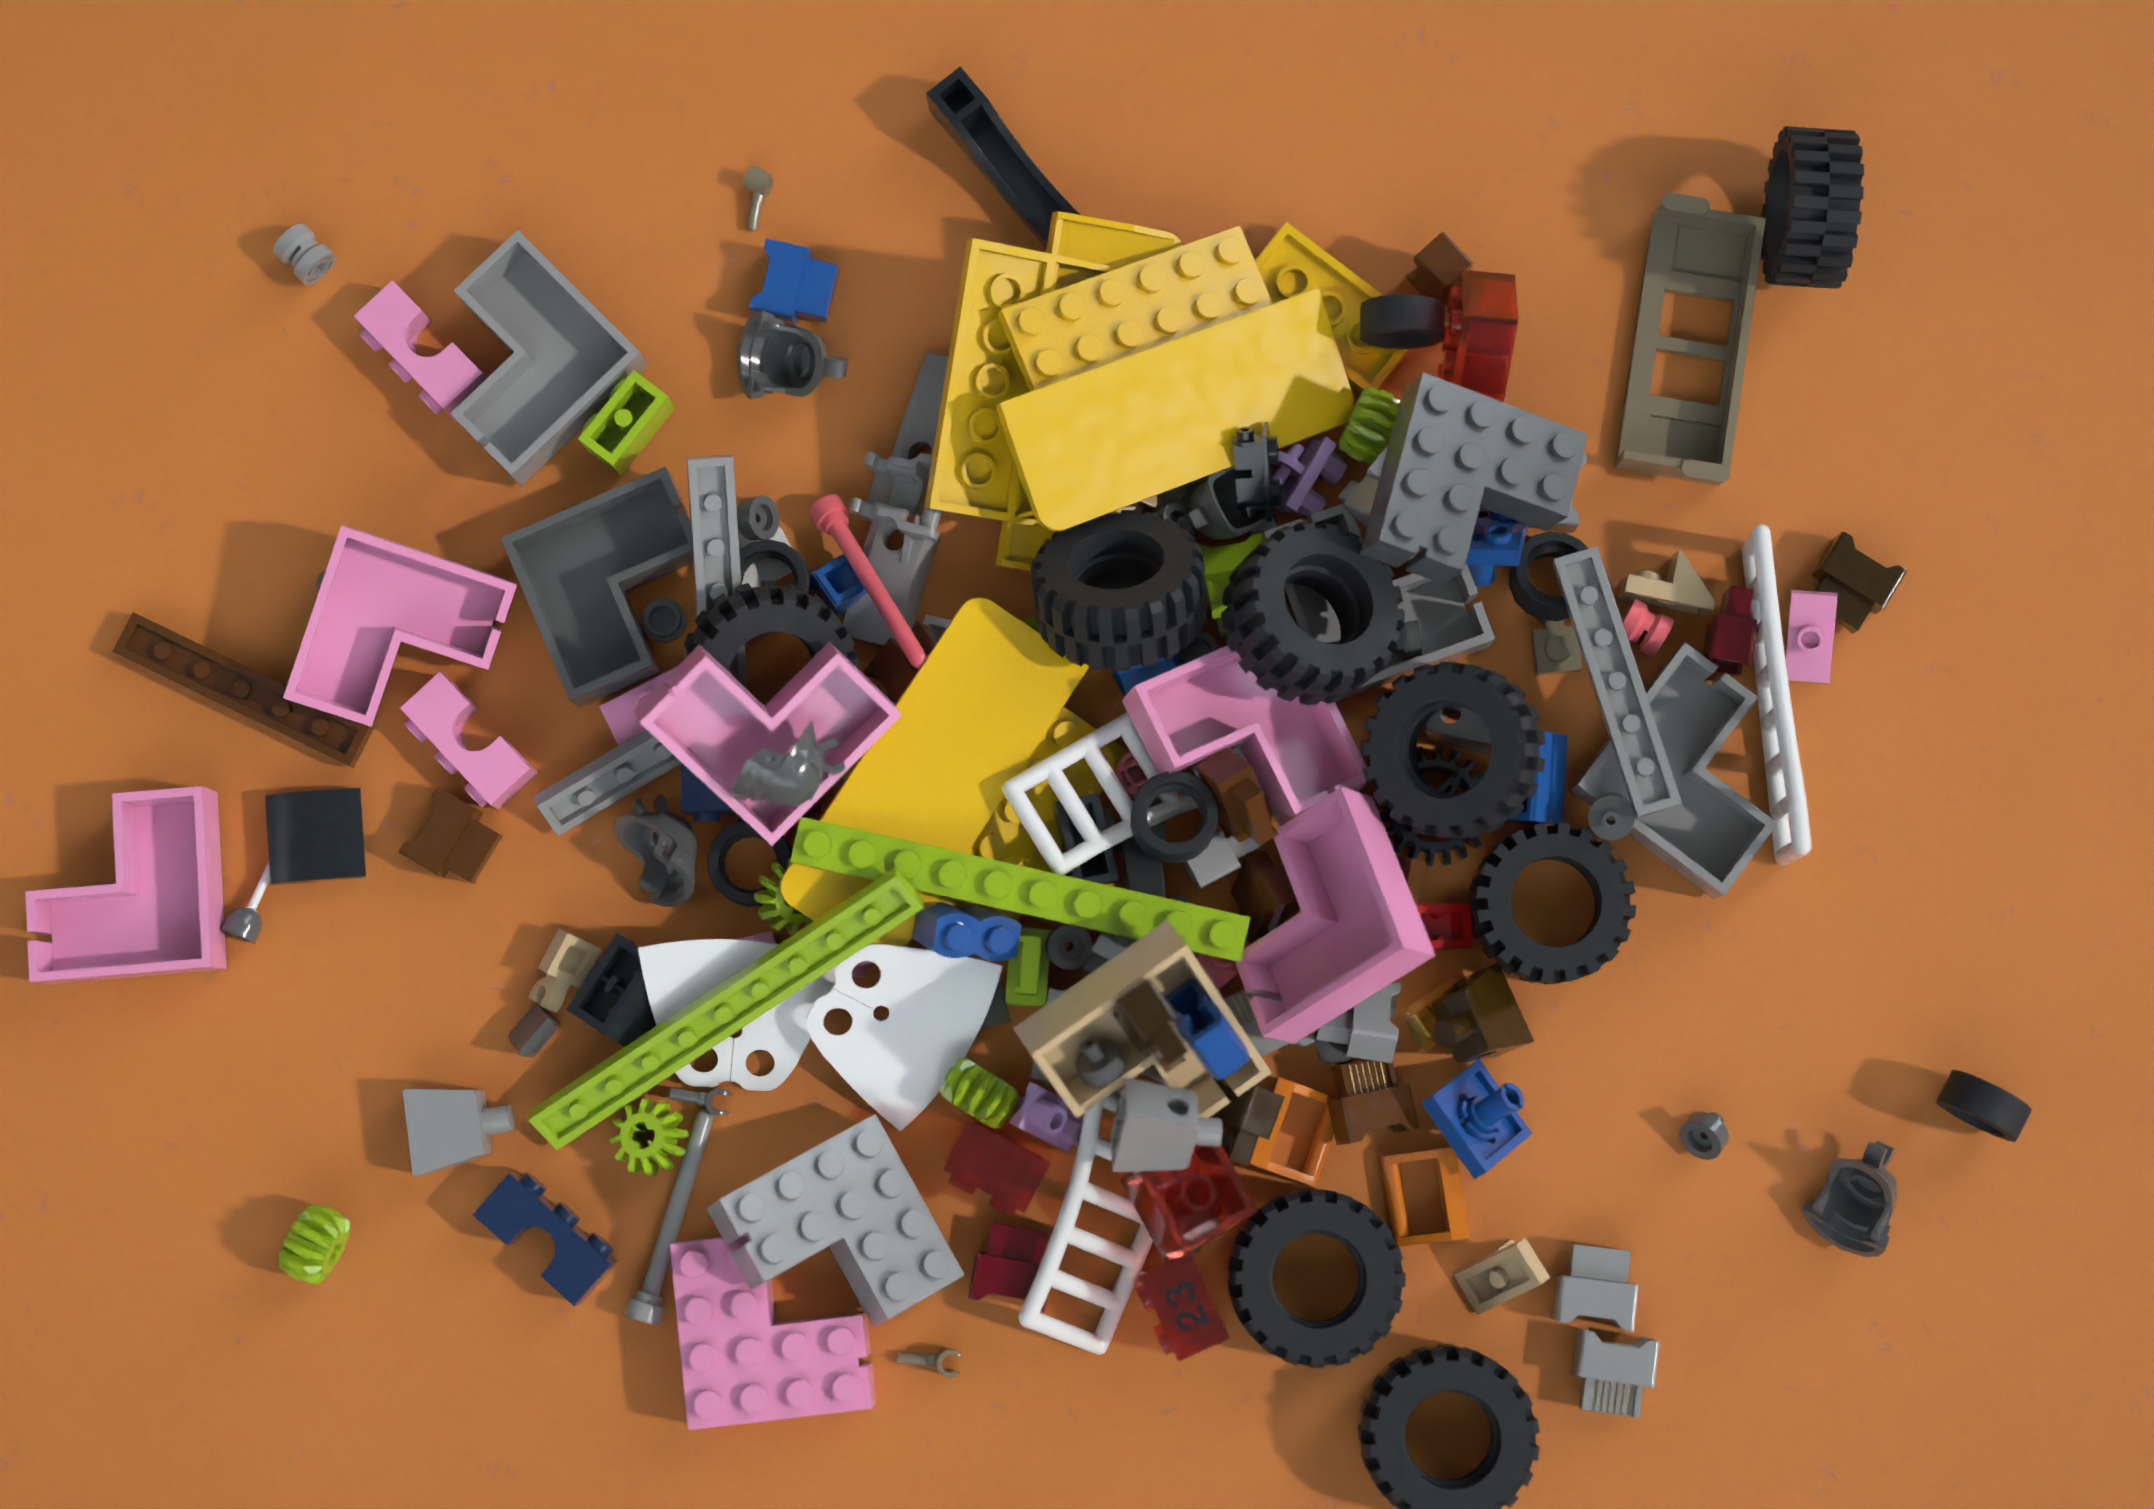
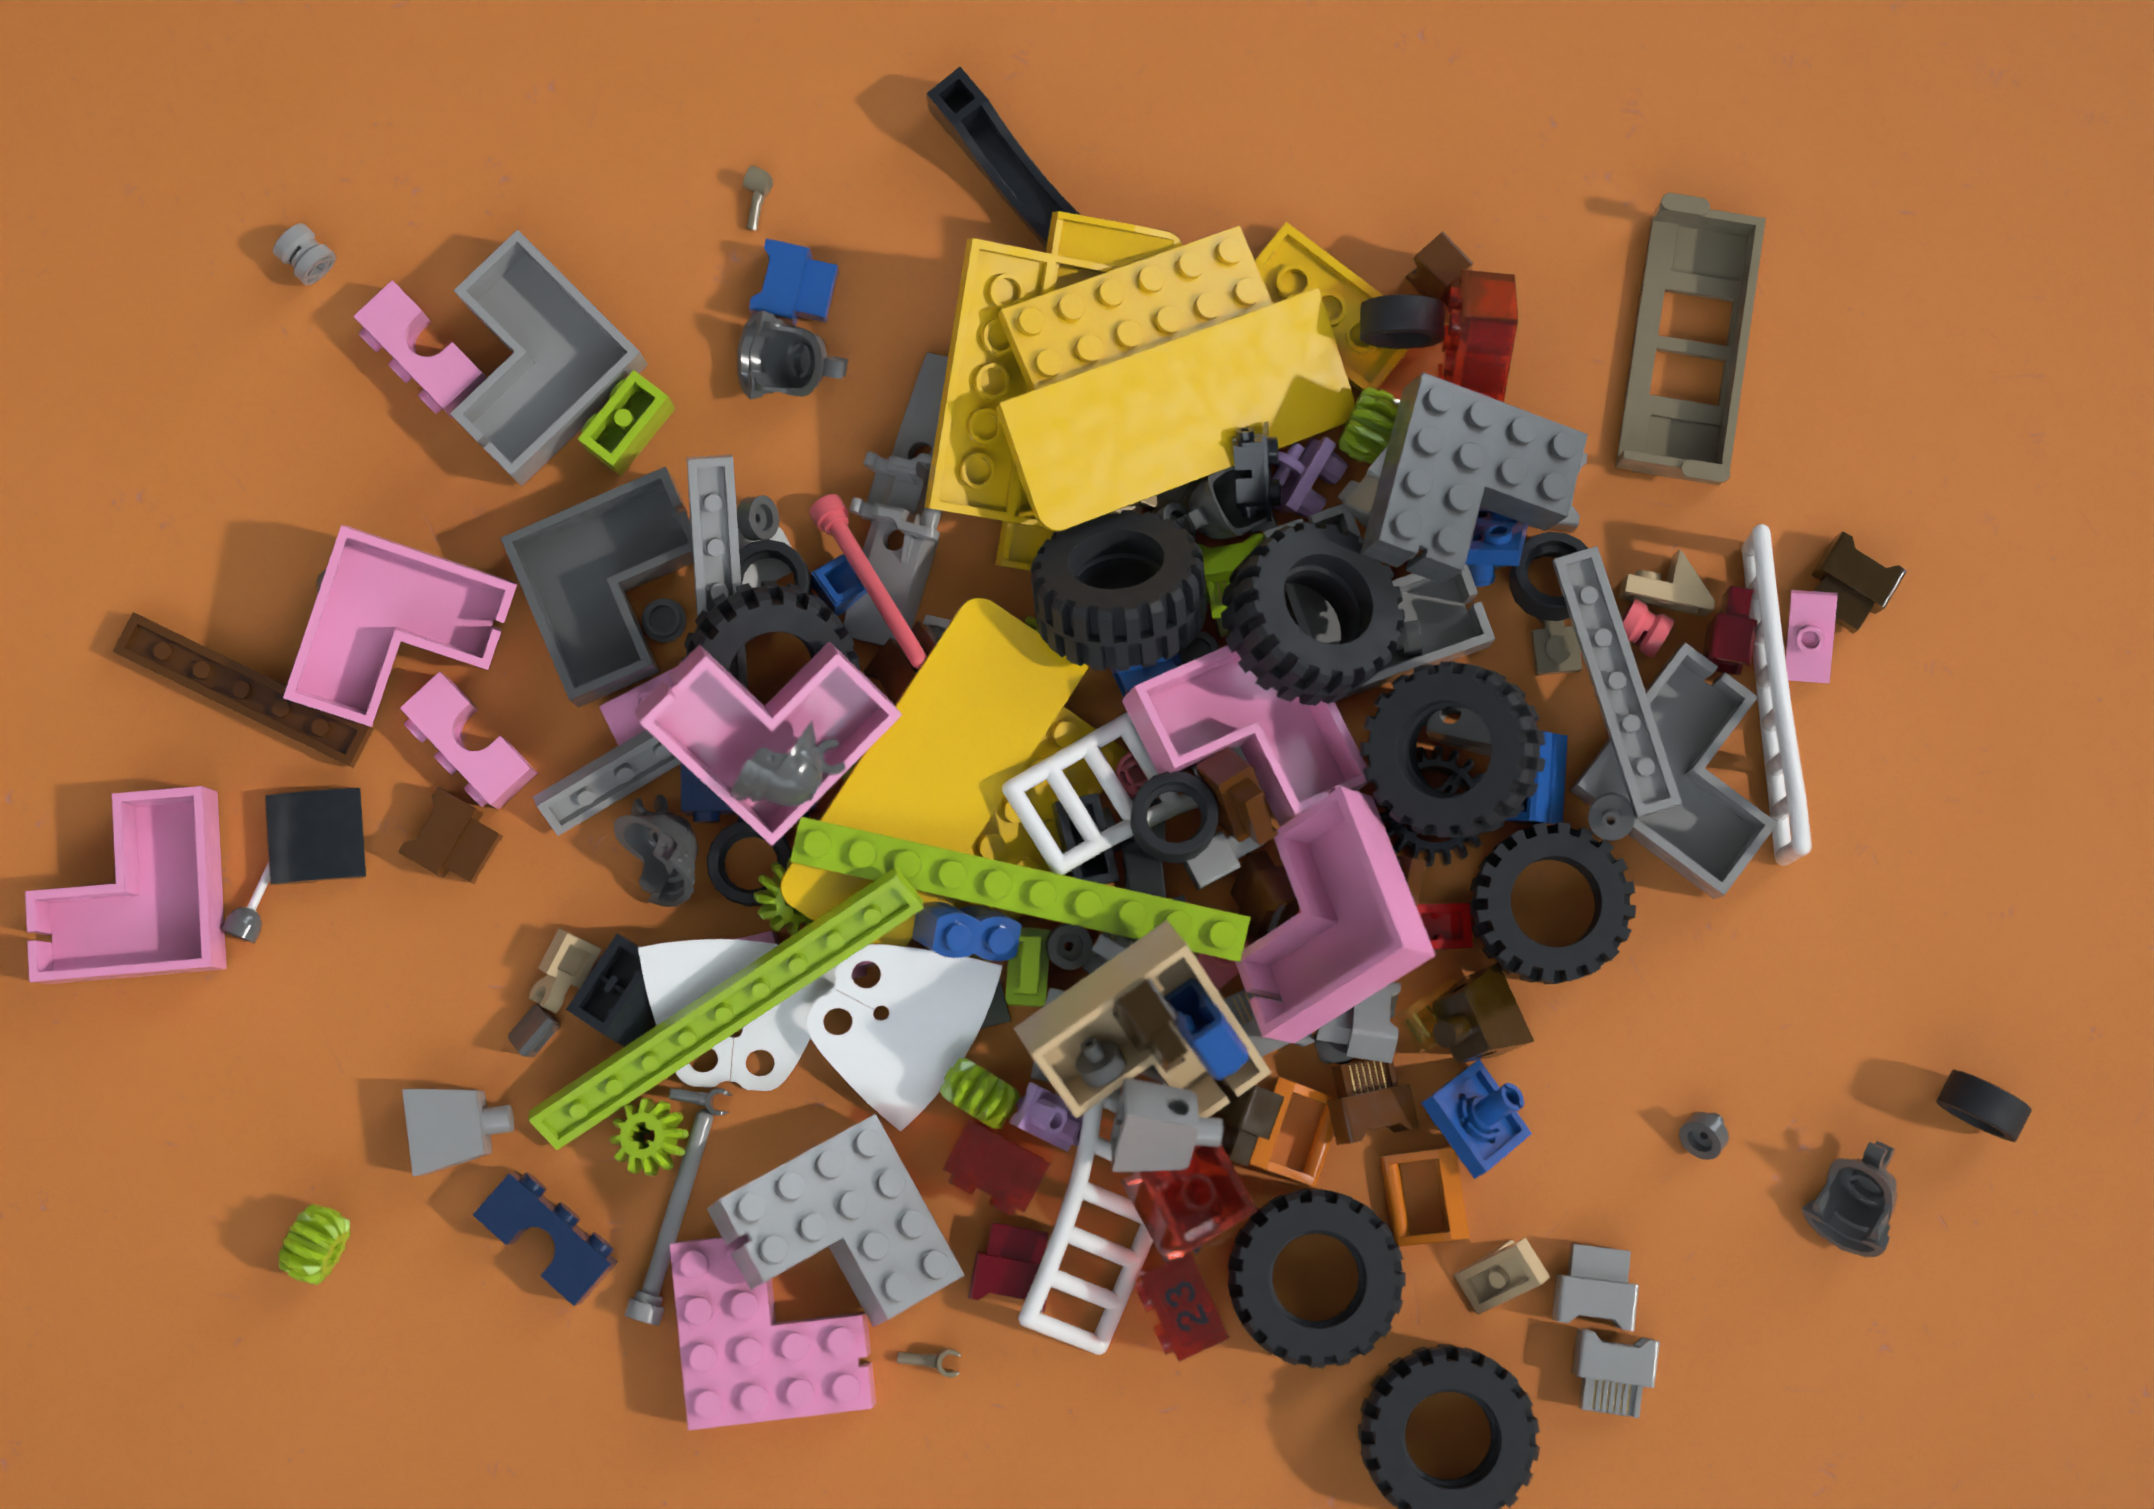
black tyre [1761,126,1864,289] -> none

